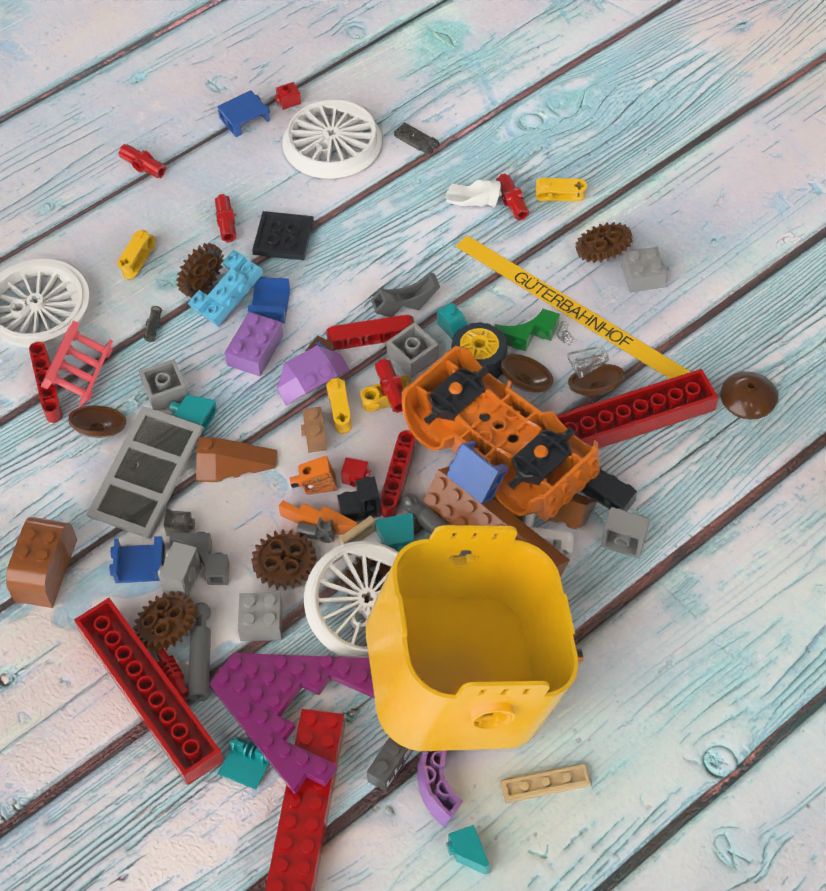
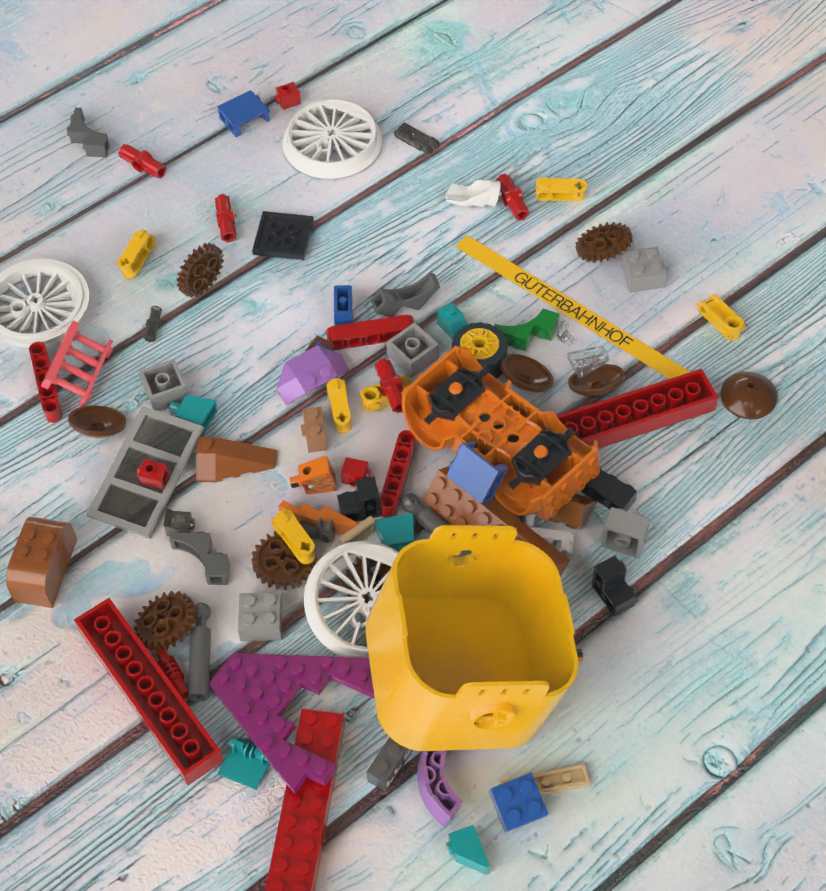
blue panel [109,536,165,583] -> none
light grey brick [158,542,202,597] -> none
medium azure bracket [187,250,264,327] -> none
medium lavender brick [224,312,284,376] -> none
blue panel [248,277,290,324] -> none
none -> dark grey arch [67,107,110,158]
none -> red brick [137,459,170,489]
none -> yellow piece [271,509,315,564]
none -> blue brick [334,285,353,325]
none -> blue brick [489,772,549,833]
none -> black brick [591,555,636,616]
none -> yellow piece [697,294,746,341]

